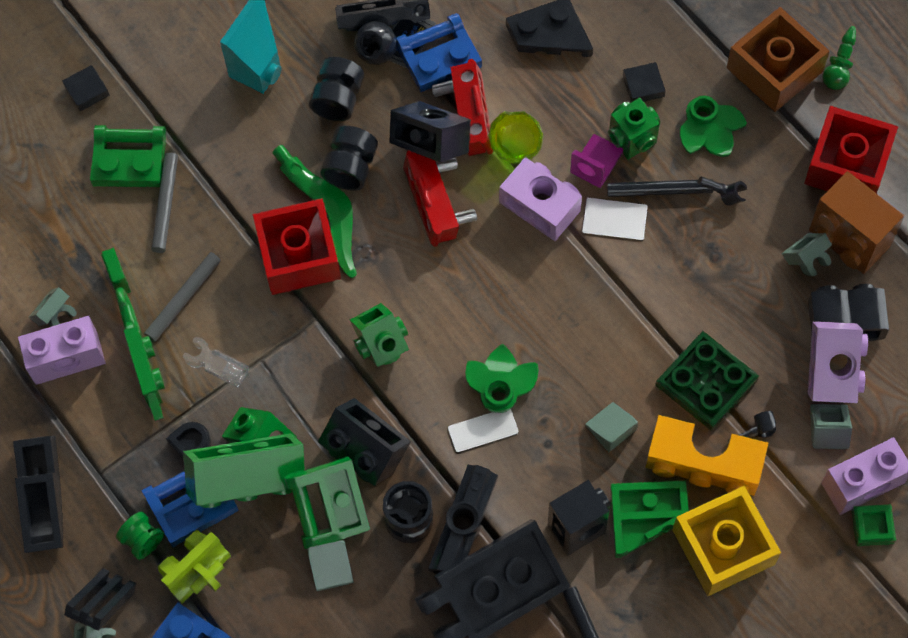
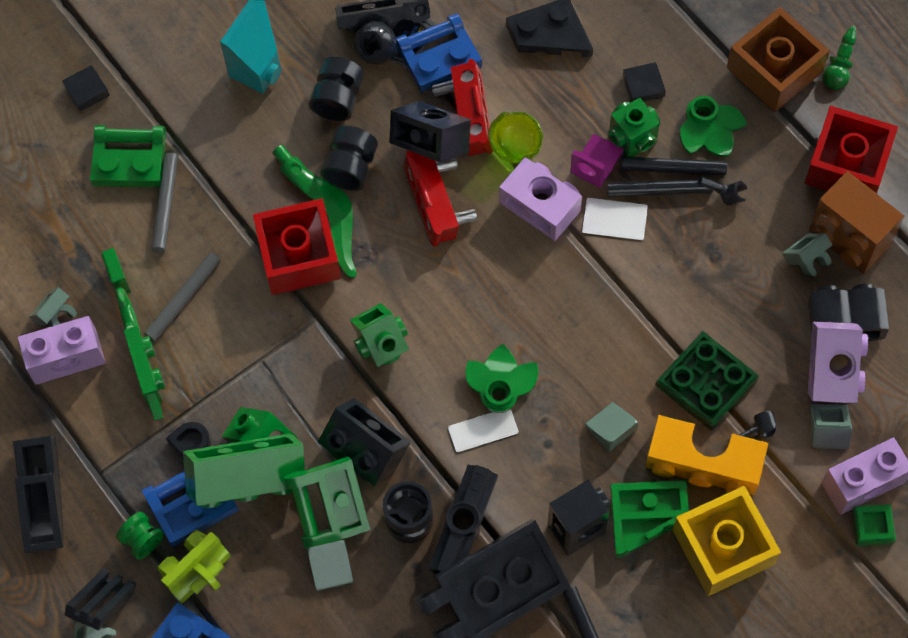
clear bar [183,337,249,388] -> none
none -> black bar [621,156,727,175]

